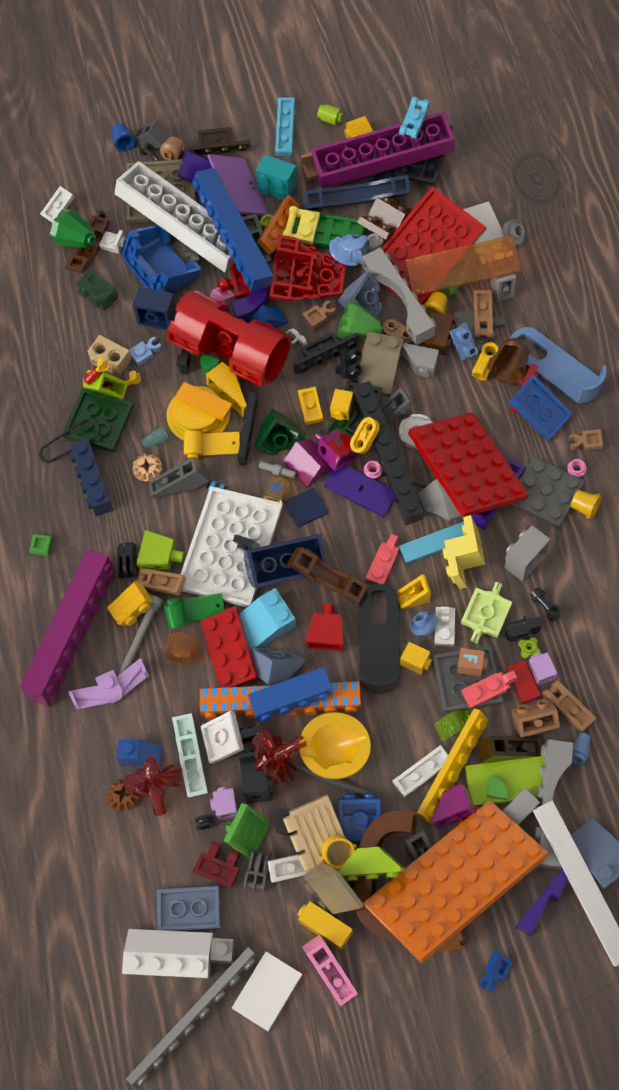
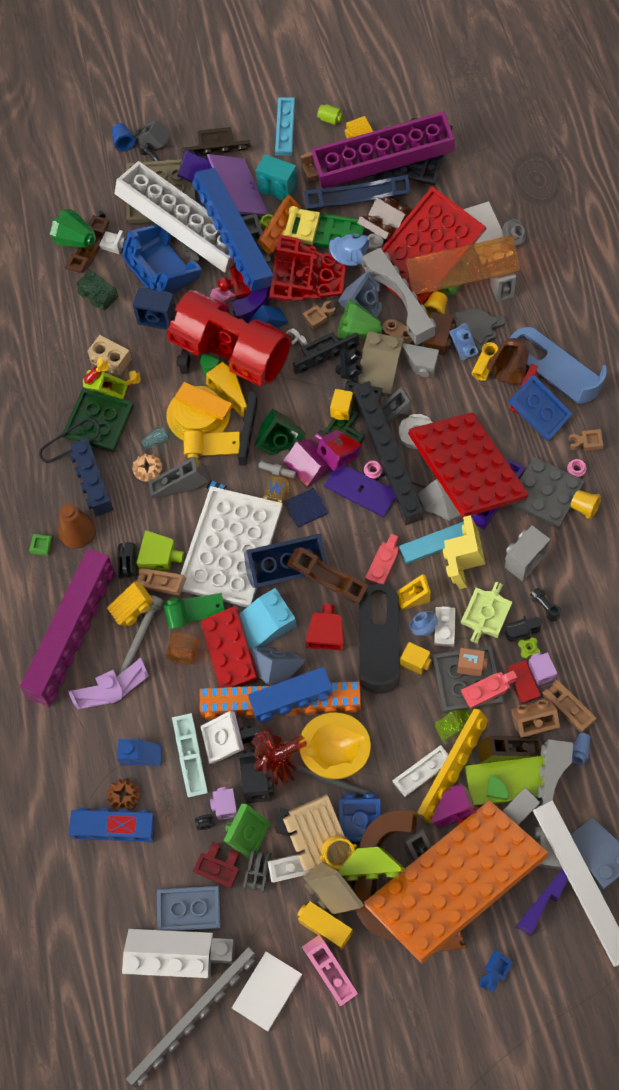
white plate [40,186,75,223] -> none
clear red piece [124,756,184,816] -> none
light blue plate [129,337,162,366] -> none
medium nougat head [160,136,185,160] -> none
black plate [233,534,260,551] -> none
yellow plate [298,387,323,425] -> none
yellow plate [350,417,380,454] -> none
medium azure plate [399,96,430,139] -> none
medium nougat plate [473,290,493,337] -> none
none -> dark orange cone [58,504,96,549]
none -> blue brick [69,807,156,842]

